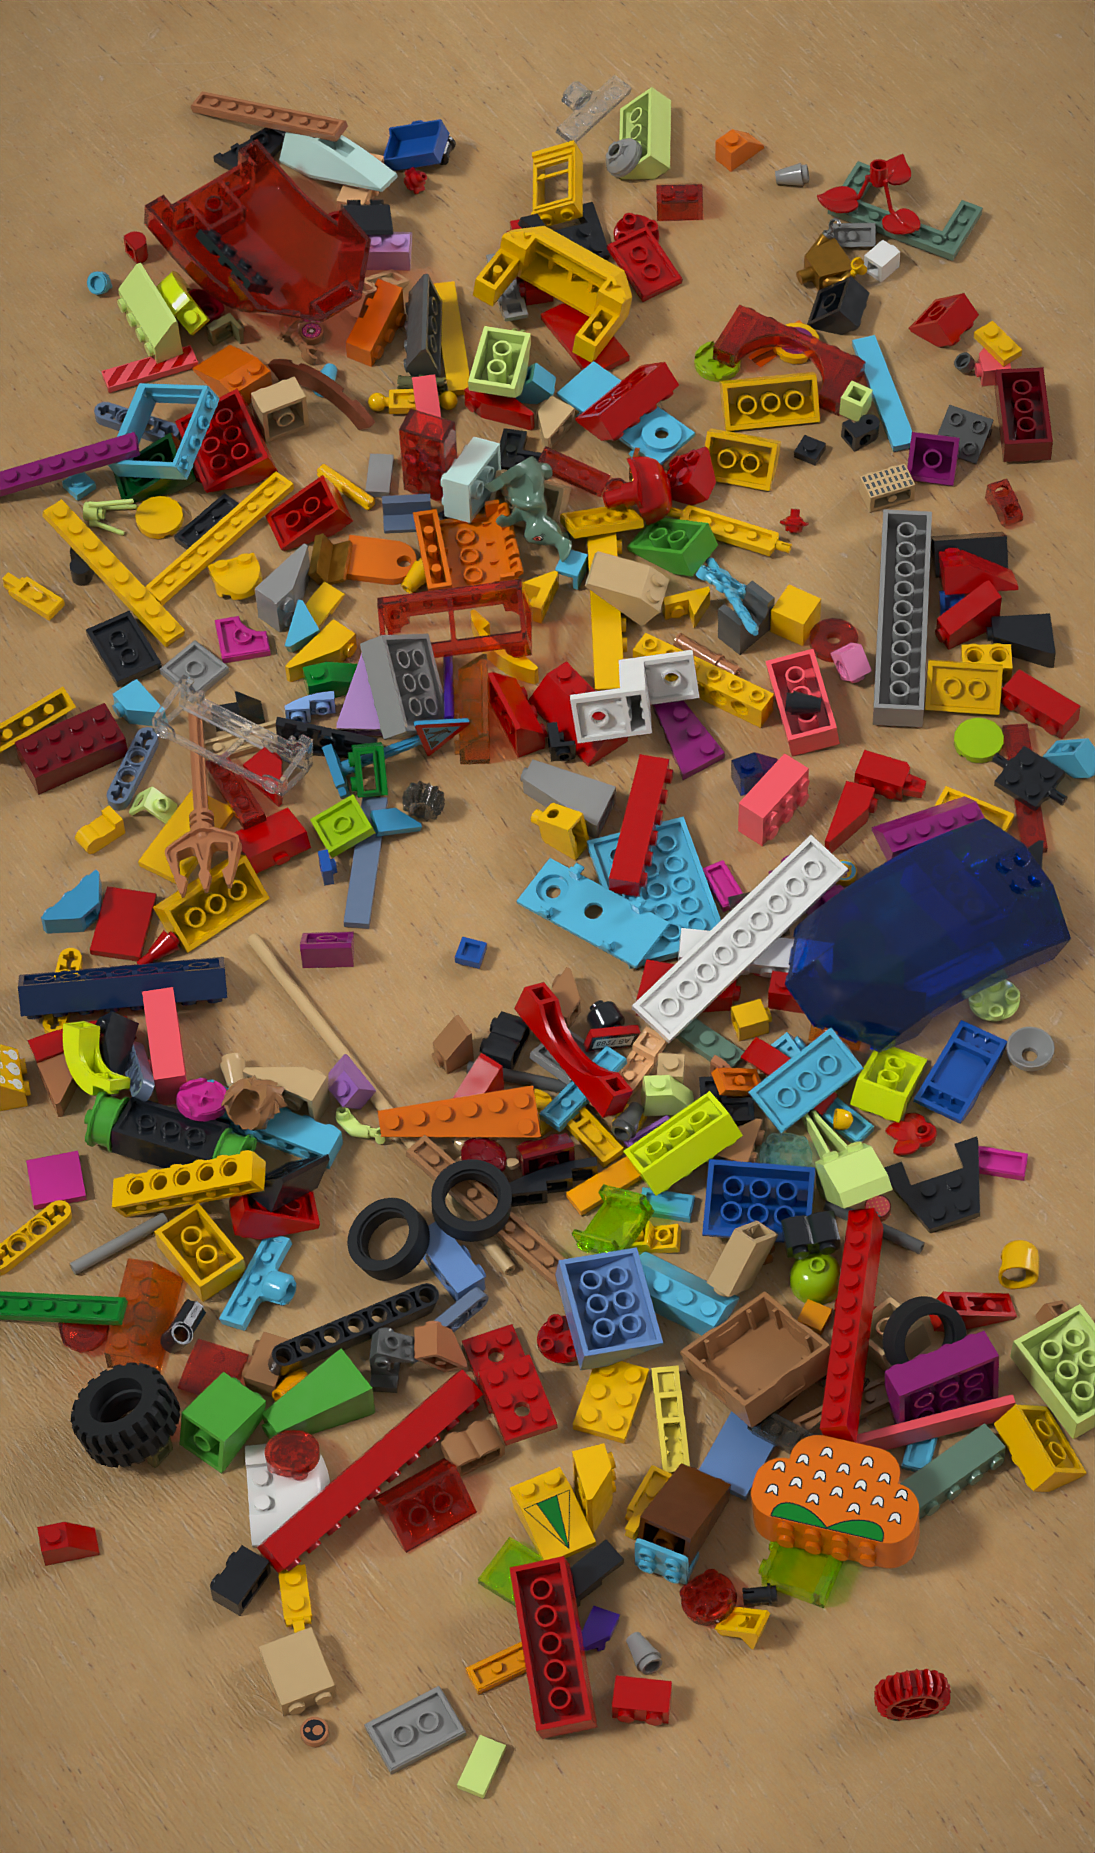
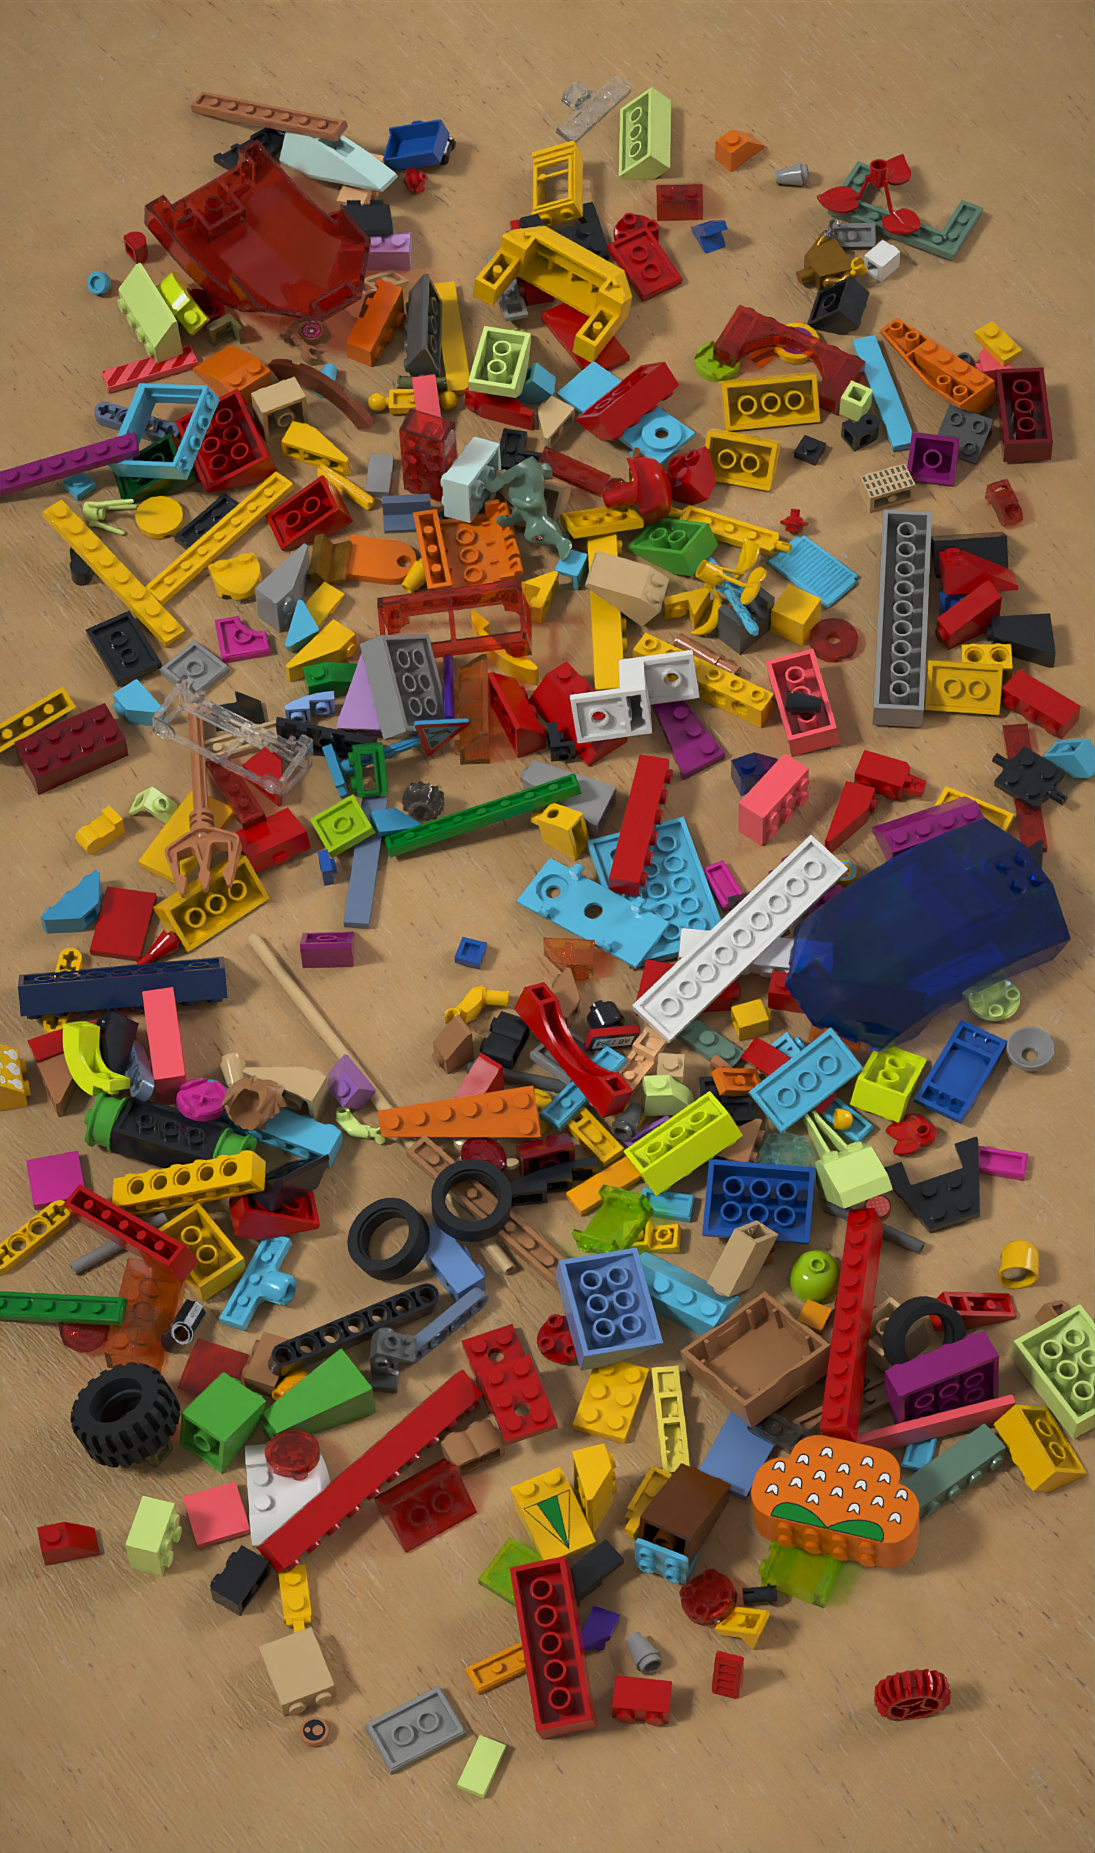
yellow hinge [2,572,65,621] -> none
sand blue beam [106,727,159,811] -> none
black wing [195,229,274,295] -> none
nougat slope [414,1321,467,1372] -> none
light grey piece [606,138,642,178] -> none
black brick [781,1211,840,1259] -> none
bright pink brick [831,643,872,683] -> none
red slope [908,293,979,347] -> none
lime tile [954,718,1004,763] -> none
none -> red brick [63,1184,199,1282]
none -> yellowish green brick [125,1496,182,1576]
none -> coral tile [183,1481,251,1549]
none -> yellow slope [281,421,350,477]
none -> green tile [384,773,582,858]
none -> yellow arm [445,985,509,1024]
none -> clear orange slope [543,937,595,981]
none -> blue slope [691,220,728,253]
none -> yellow plant [691,537,767,636]
none -> red slope [712,1651,744,1699]
none -> medium azure window [767,535,859,609]
none -> orange wedge [880,318,997,414]

